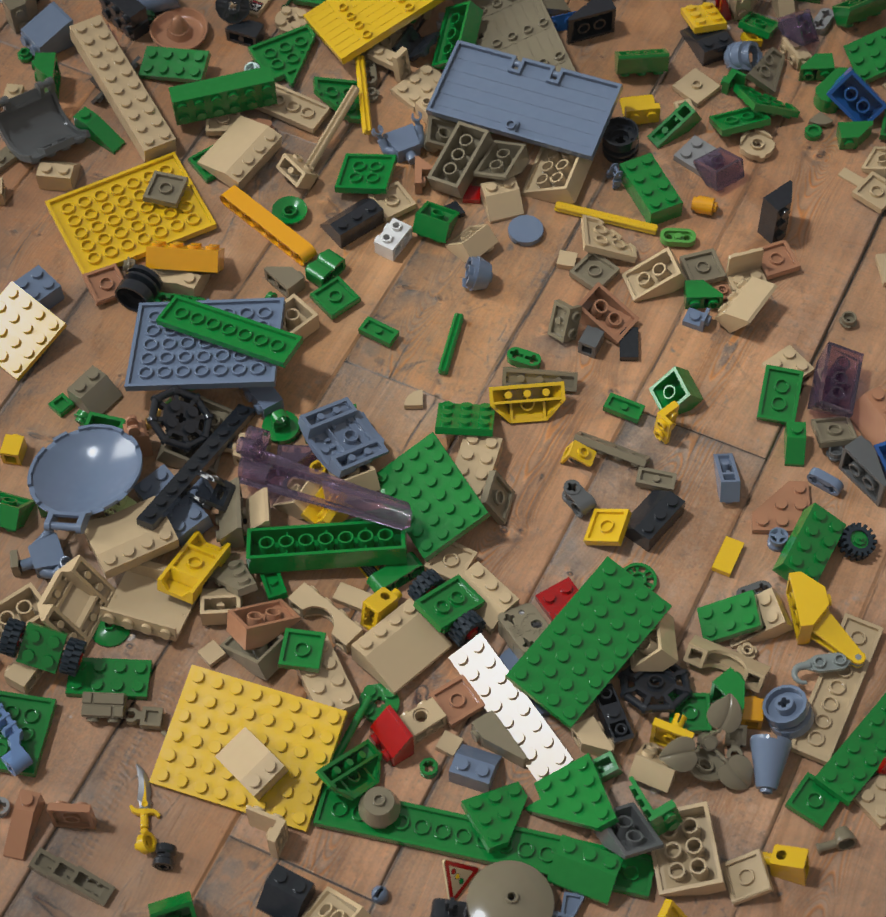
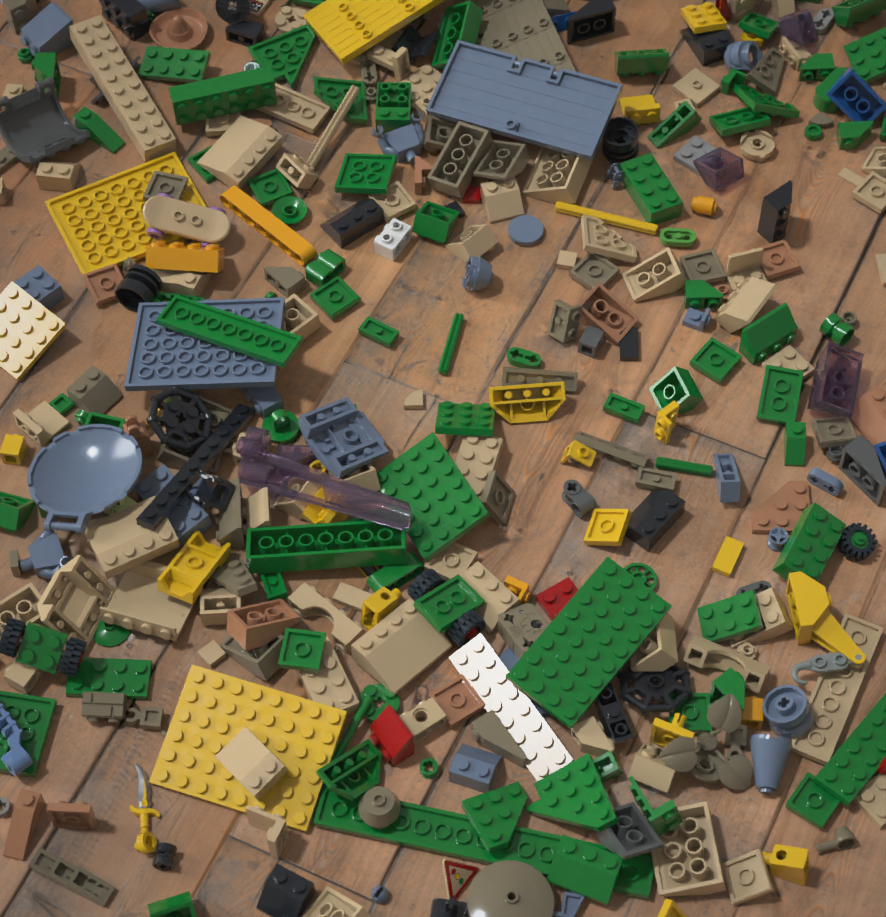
yellow axle [355,55,372,135] -> none
tan tile [435,730,464,759] -> none
none -> tan bracket [13,401,69,447]
none -> tan piece [143,193,231,247]
none -> green plate [247,169,294,208]
none -> green slope [375,82,412,134]
none -> light orange bracket [504,575,531,606]
none -> green axle [655,457,713,477]
none -> green plate [689,337,742,384]
none -> green slope [739,302,798,365]
none -> green wheel [819,313,855,347]

